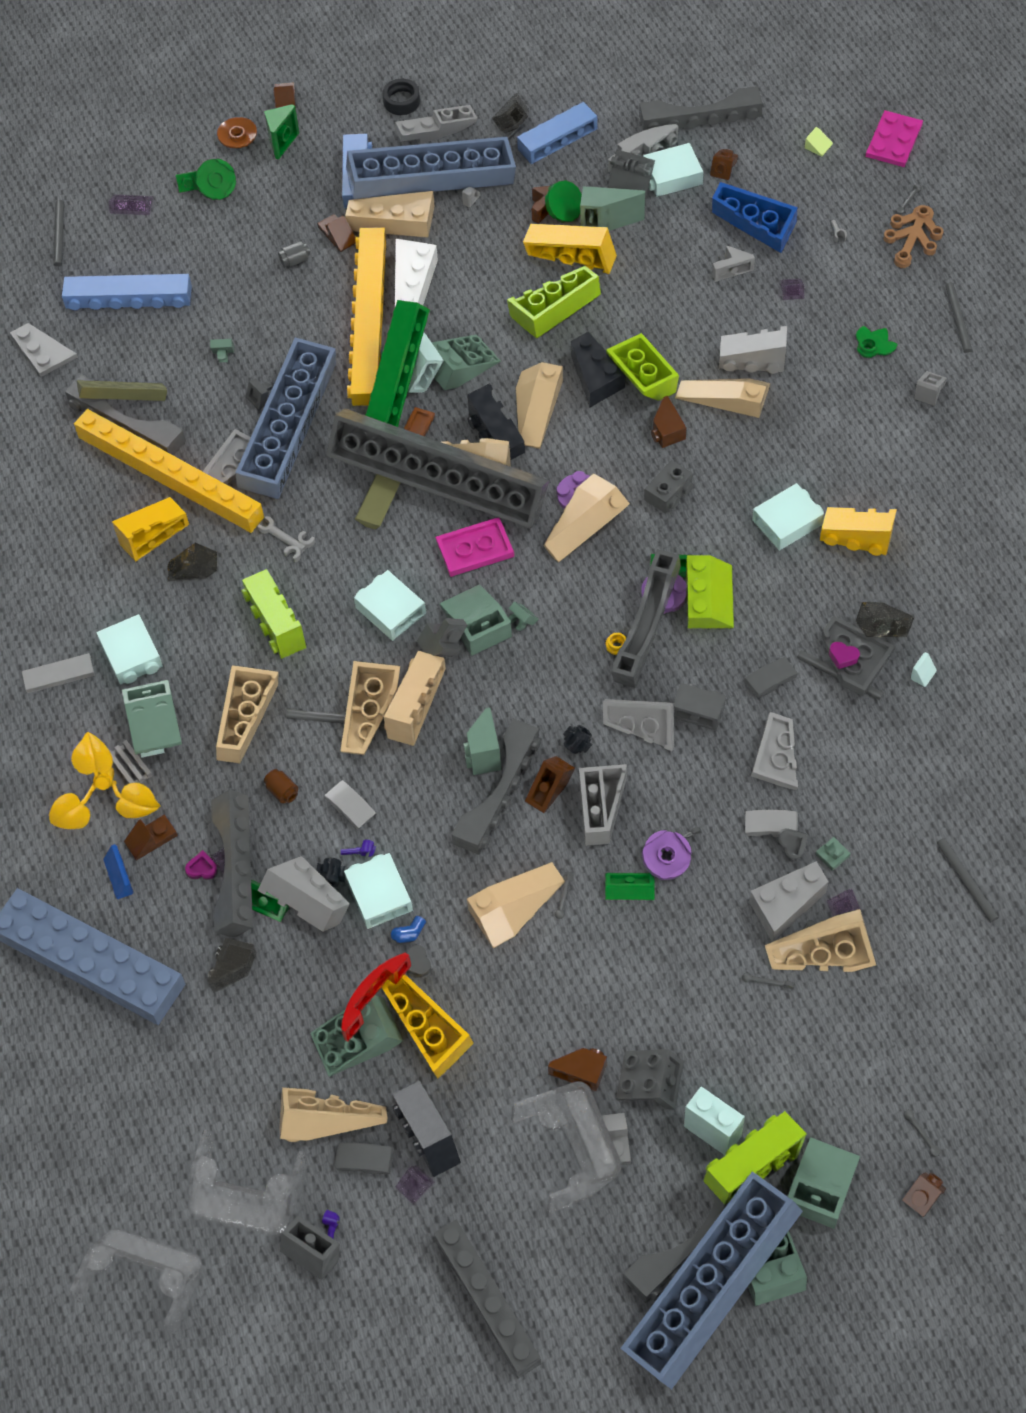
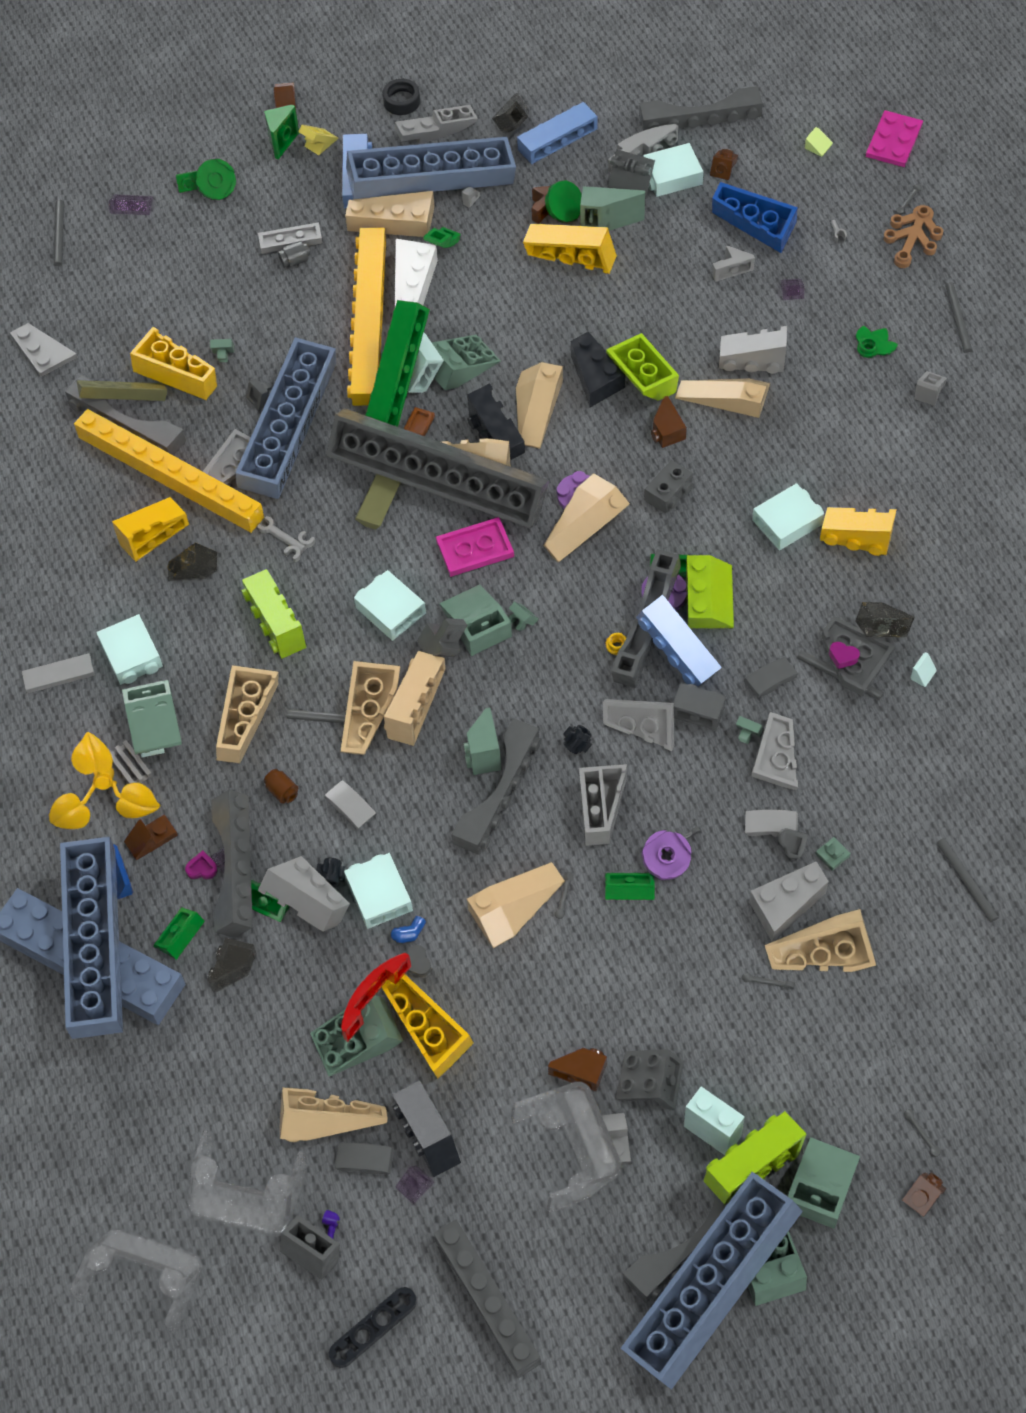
medium blue brick [62,274,192,310] -> none
dark orange dish [217,117,257,148] -> none
slope [317,214,356,252] -> none
dark purple hand [341,840,376,857] -> none
lime wedge [507,266,601,339] -> none
reddish brown slope [525,756,575,813] -> none
clear purple slope [827,889,860,917] -> none
none -> sand blue brick [60,837,123,1039]
none -> yellow wedge [130,327,217,400]
none -> green slope [153,908,205,960]
none -> light grey plate [258,222,323,254]
none -> light yellow slope [299,125,338,155]
none -> black beam [329,1287,417,1368]
none -> green slope [423,227,461,248]
none -> brick [636,595,722,687]
none -> sand green tile [736,716,763,744]

